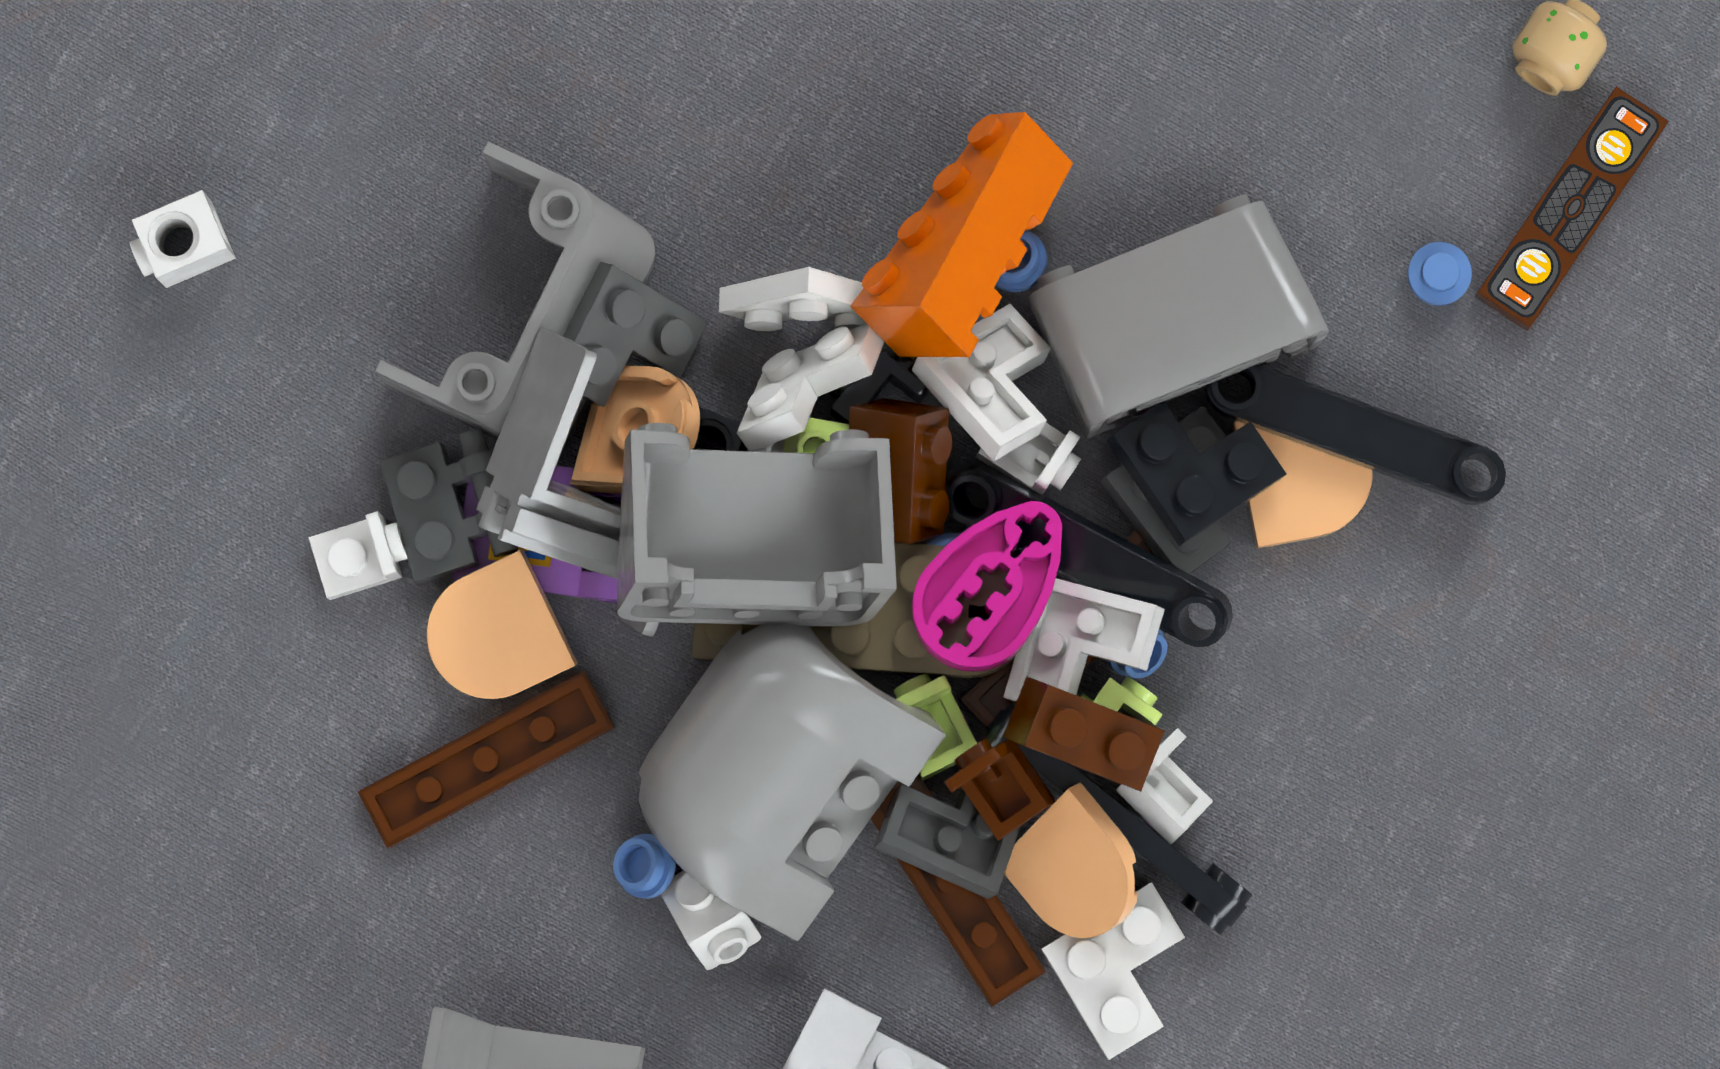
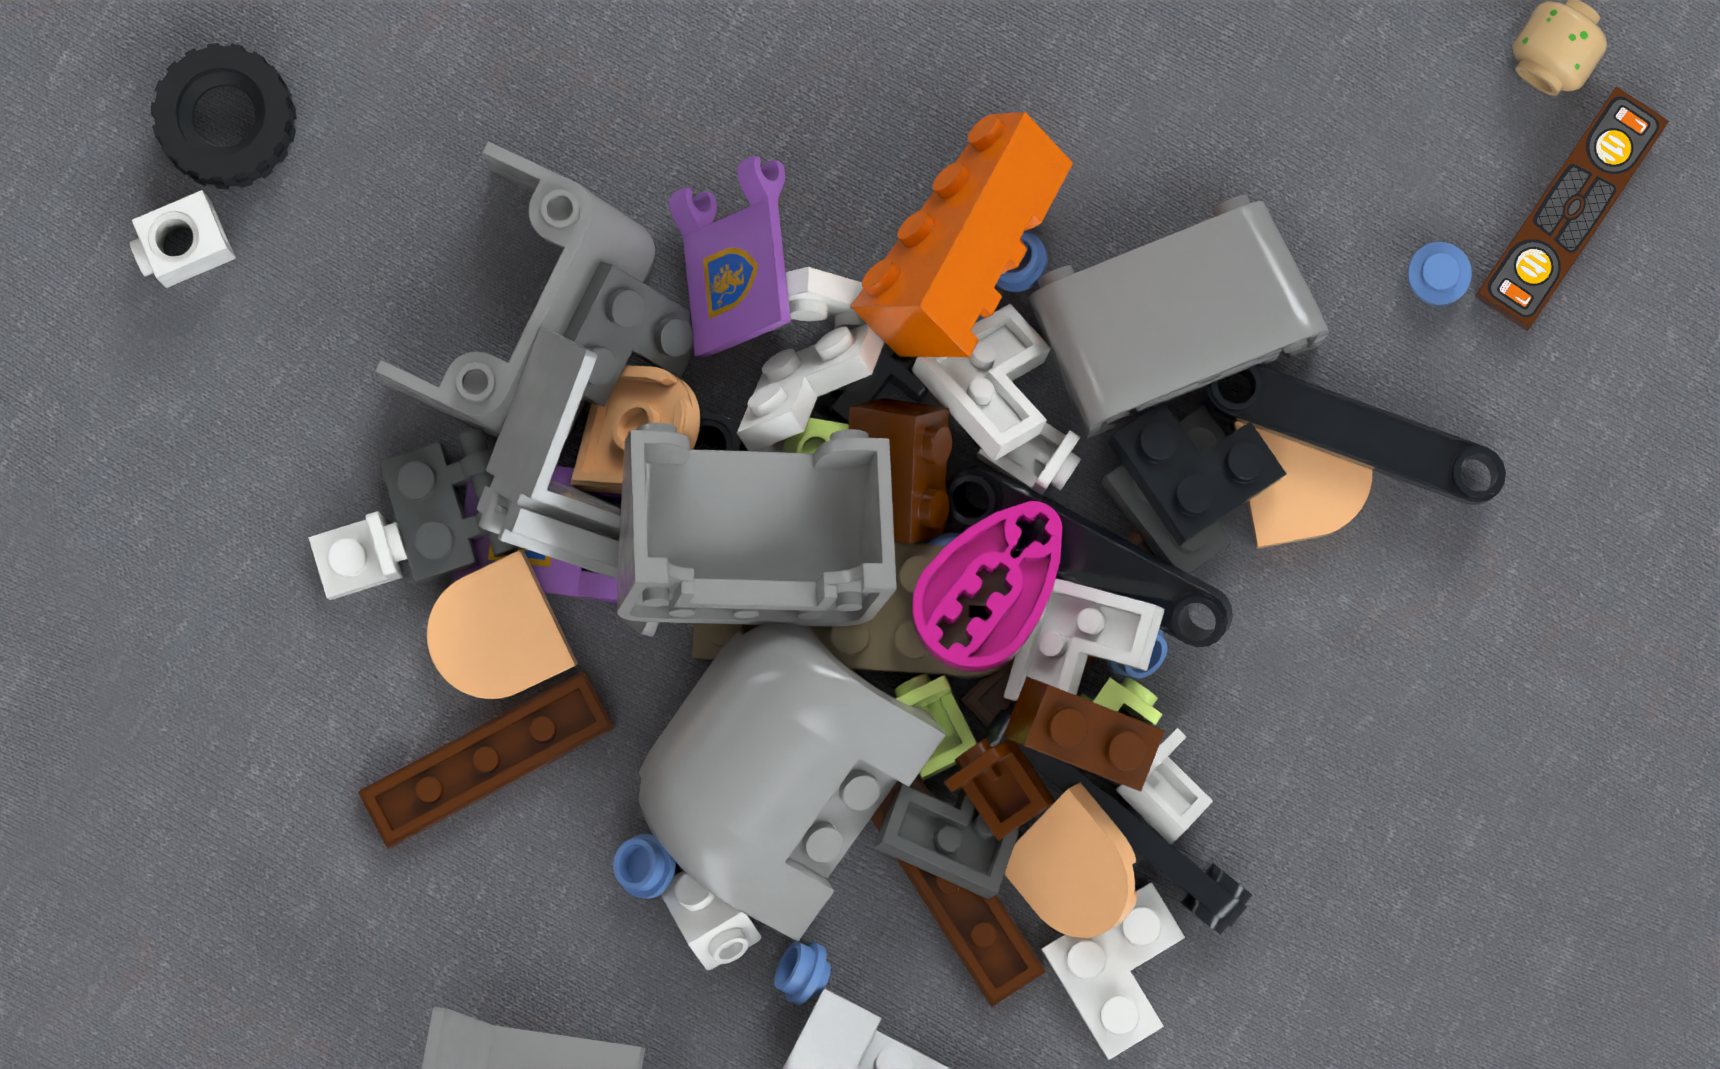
none -> black tyre [151,43,297,190]
none -> medium lavender flag [669,156,791,359]
none -> medium blue plate [774,942,831,1005]

